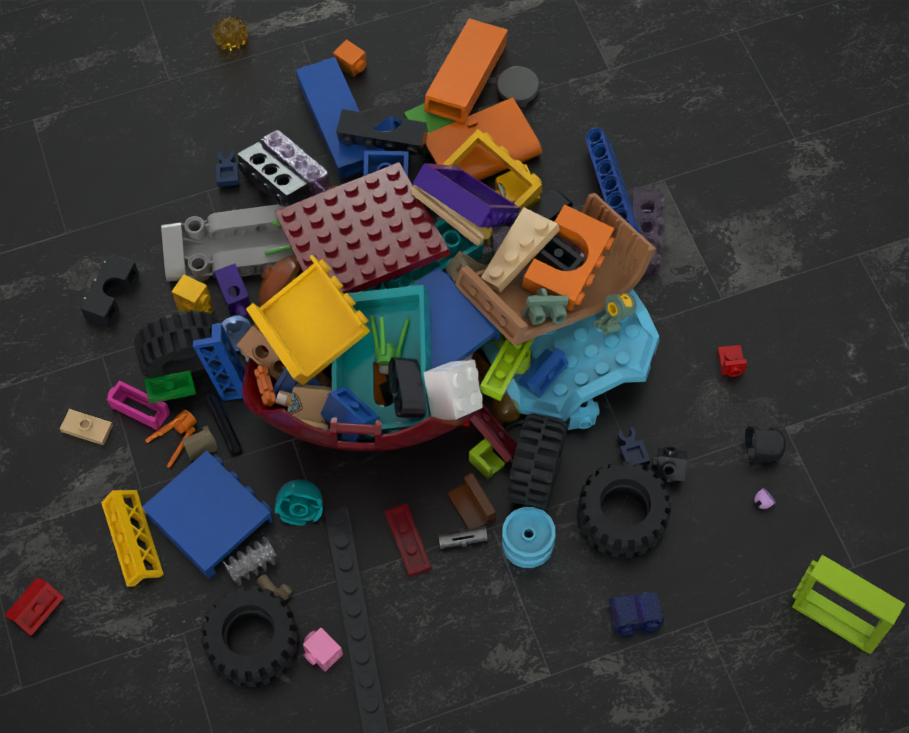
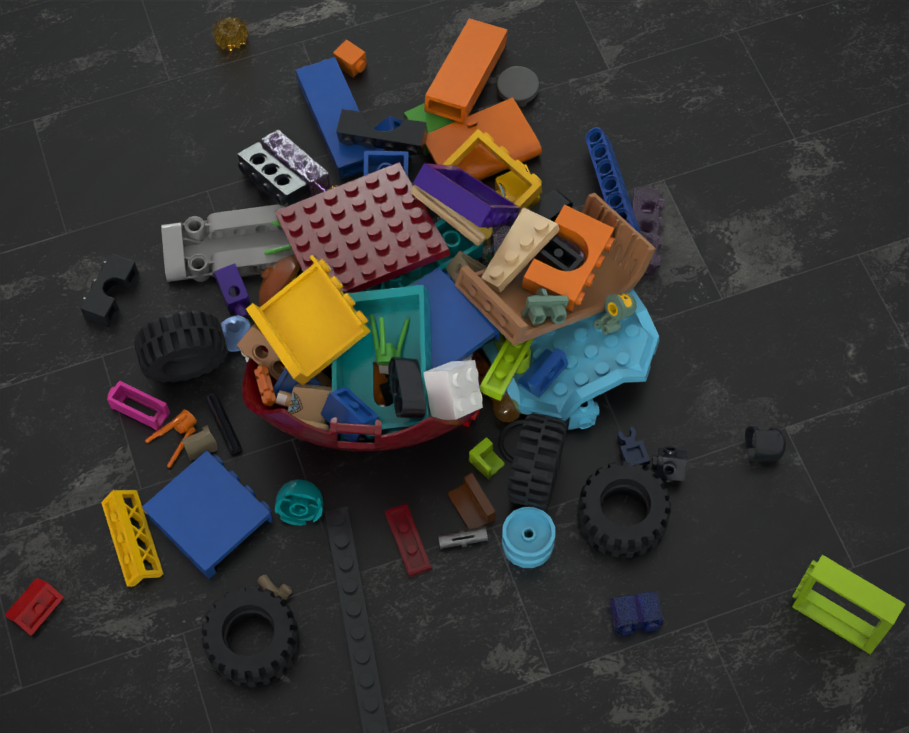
tan plate [60,409,113,445] -> none
green panel [144,371,195,404] -> none
yellow brick [172,274,213,314] -> none
blue fence [193,323,245,401] -> none
dark blue plate [216,150,239,187] -> none
clear piece [222,536,277,586] -> none
bright pink brick [303,628,343,672] -> none
dark red tile [470,403,517,463] -> none
red bracket [717,345,747,377] -> none
lavender hinge [754,488,776,509] -> none

